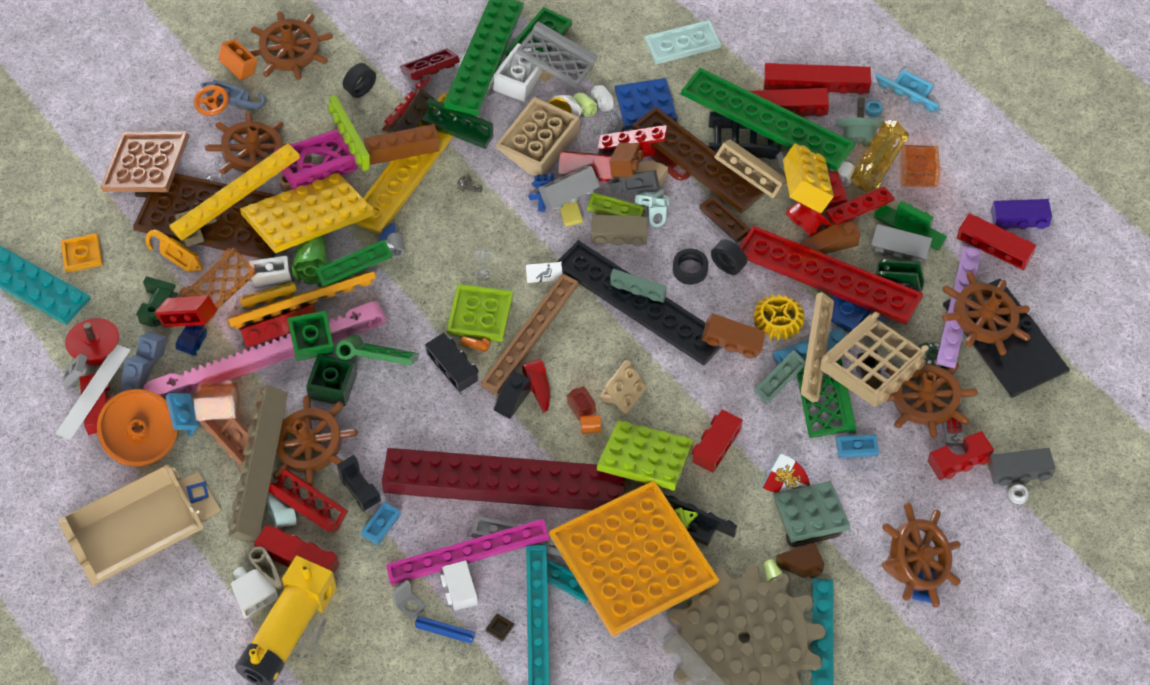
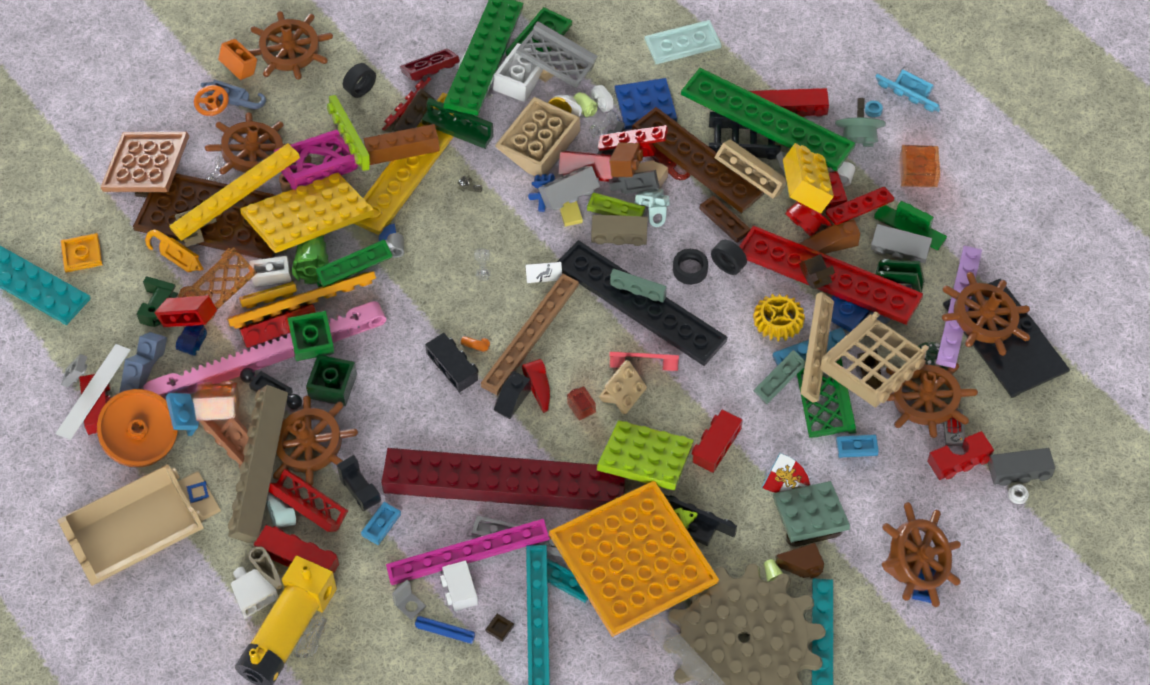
red piece [65,318,119,366] -> none
green piece [336,334,419,366] -> none
lime plate [446,284,513,342] -> none
orange beam [580,415,601,434] -> none
dark orange brick [702,313,766,358] -> none
red brick [764,63,871,95] -> none
clear yellow brick [851,121,909,192] -> none
red brick [956,213,1037,271] -> none
dark purple brick [991,199,1052,230] -> none
none -> black plate [240,368,302,409]
none -> coral brick [609,352,679,371]
none -> dark brown brick [799,254,835,289]

